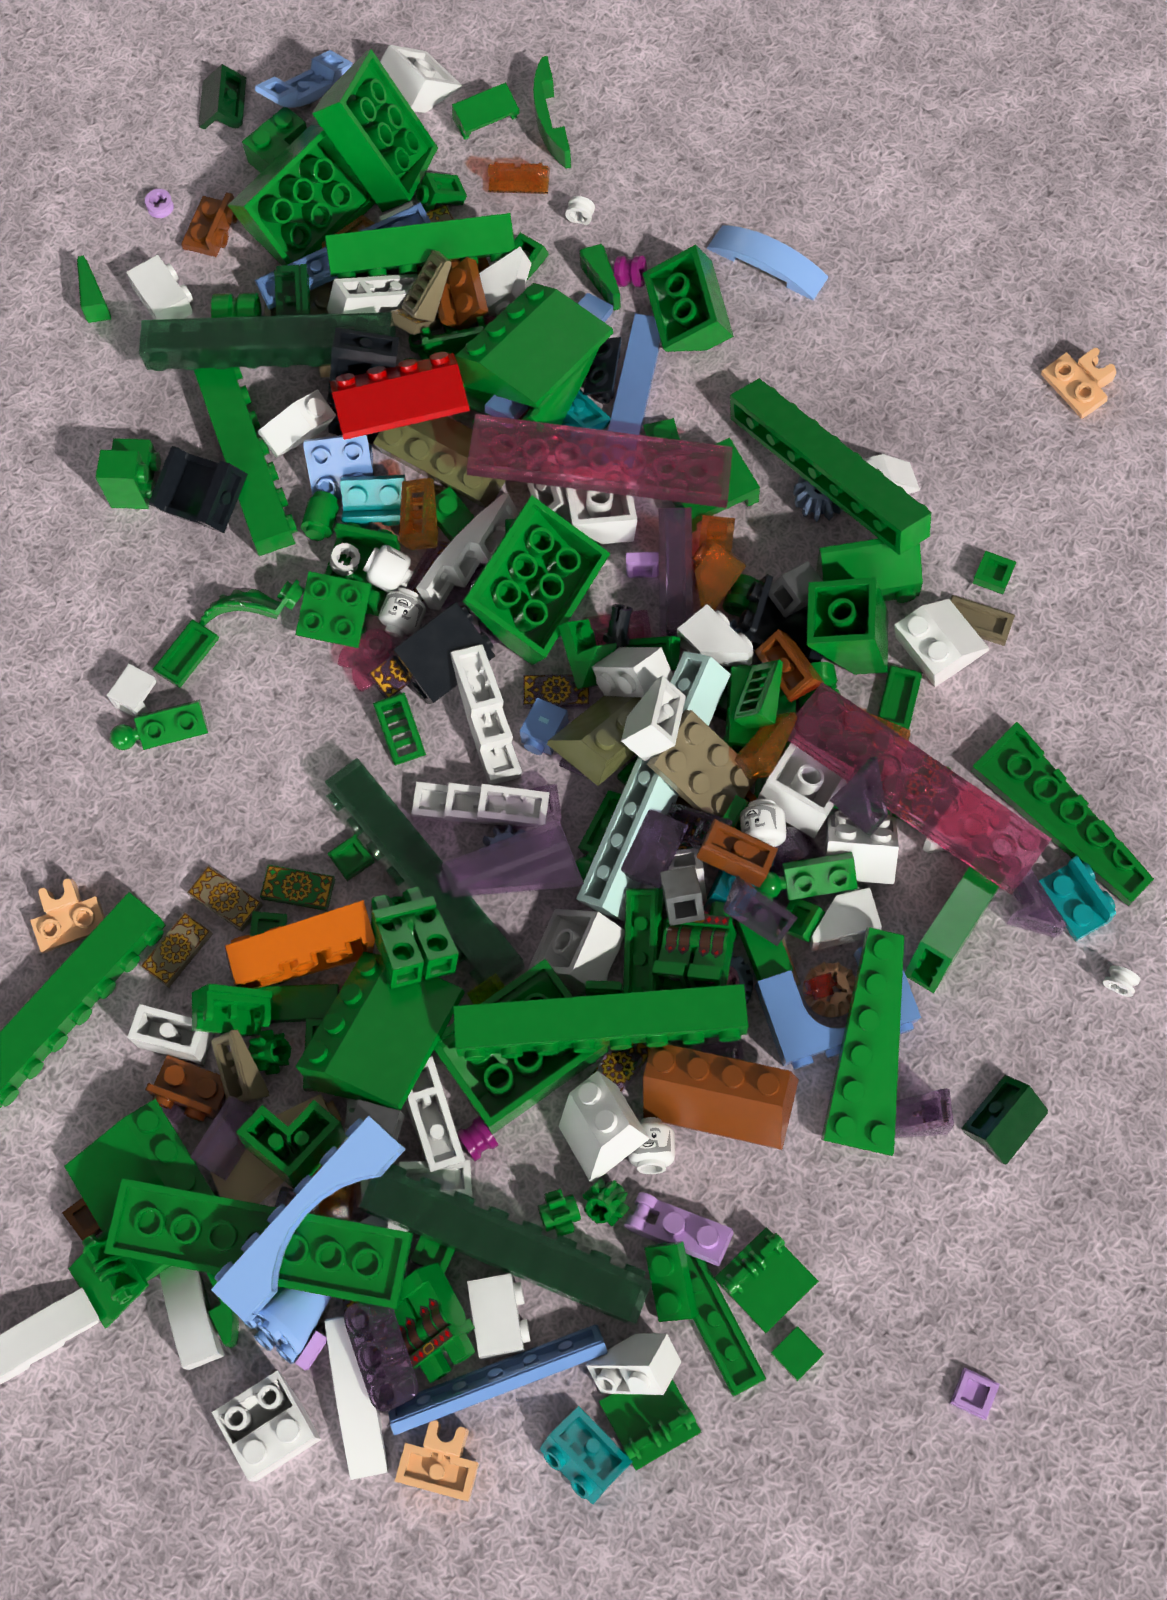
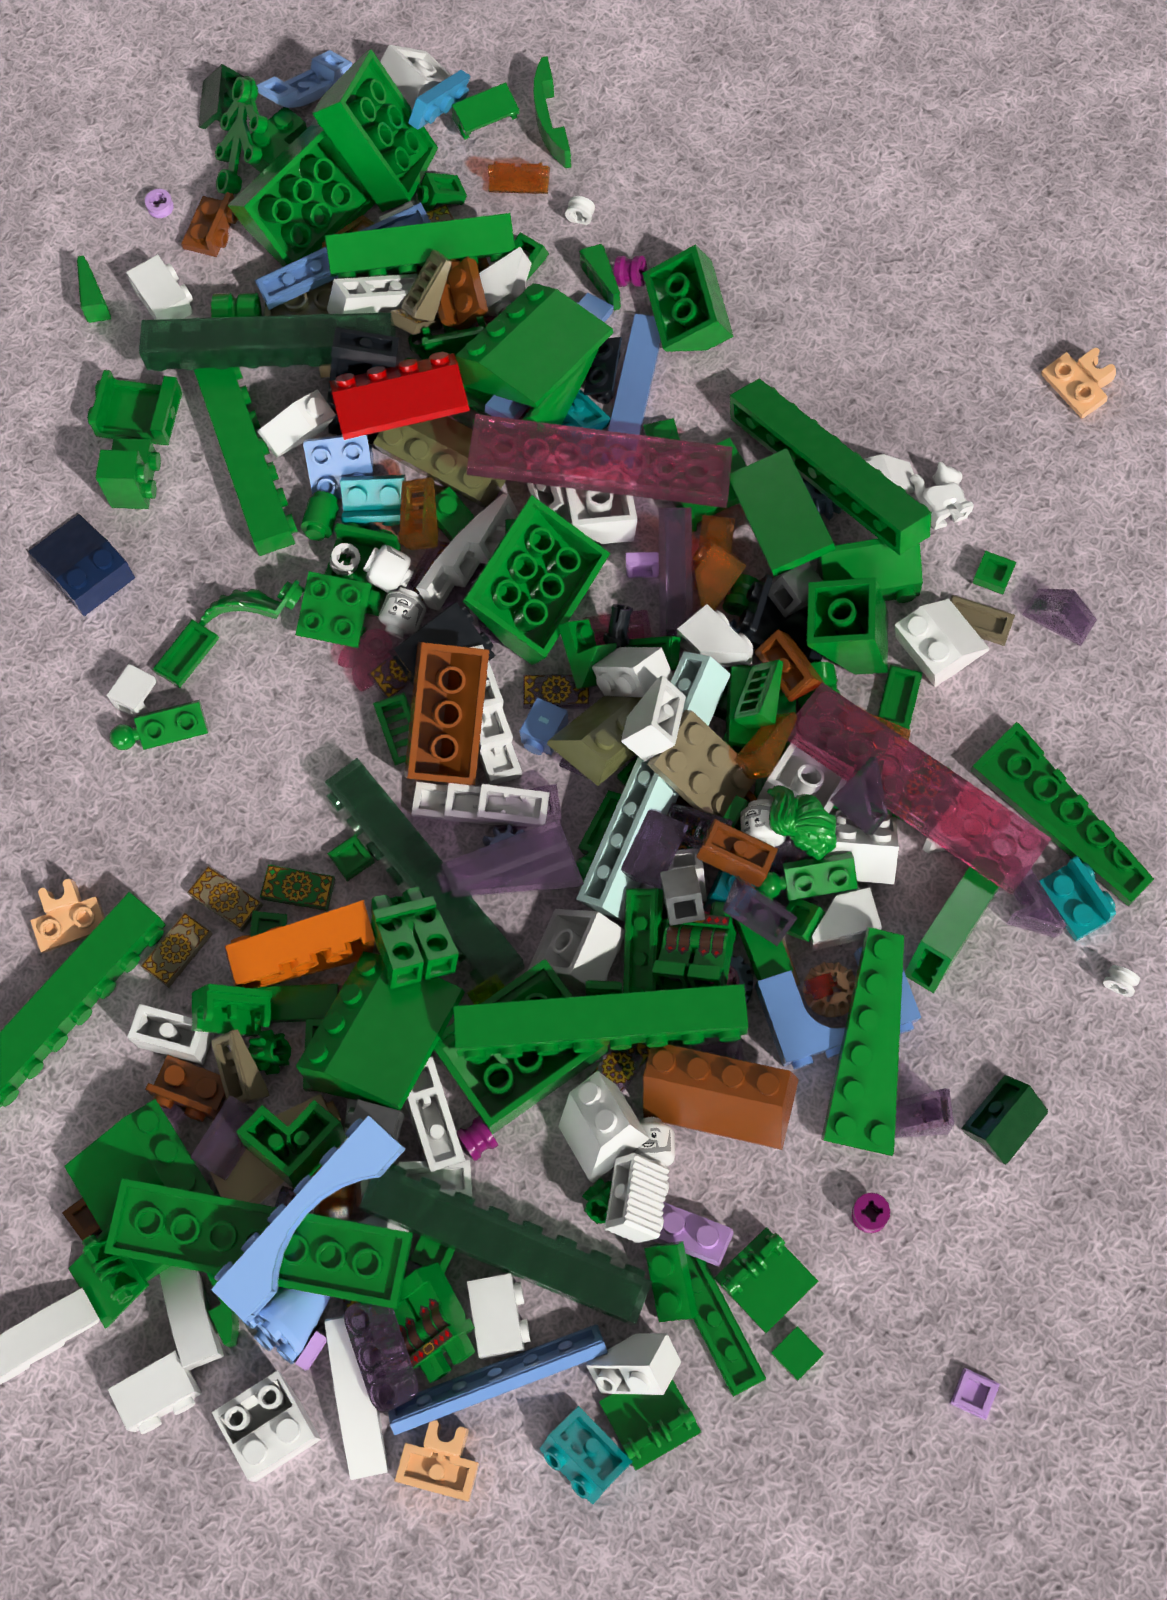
black panel [149,446,248,533] -> none
dark green hinge [274,264,312,334] -> none
green gear [538,1188,581,1237] -> none
light blue slope [707,225,828,300] -> none
none -> dark blue slope [28,514,135,616]
none -> green panel [87,370,183,446]
none -> white brick [108,1351,202,1434]
none -> green plant [215,76,268,194]
none -> dark orange slope [404,642,489,785]
none -> dark azure plate [408,70,470,130]
none -> white brick [605,1153,670,1243]
none -> green tile [727,448,836,577]
none -> green hair [767,785,837,860]
none -> magenta wheel [851,1193,891,1234]
none -> white animal [910,462,974,530]
none -> clear purple slope [1022,589,1097,646]

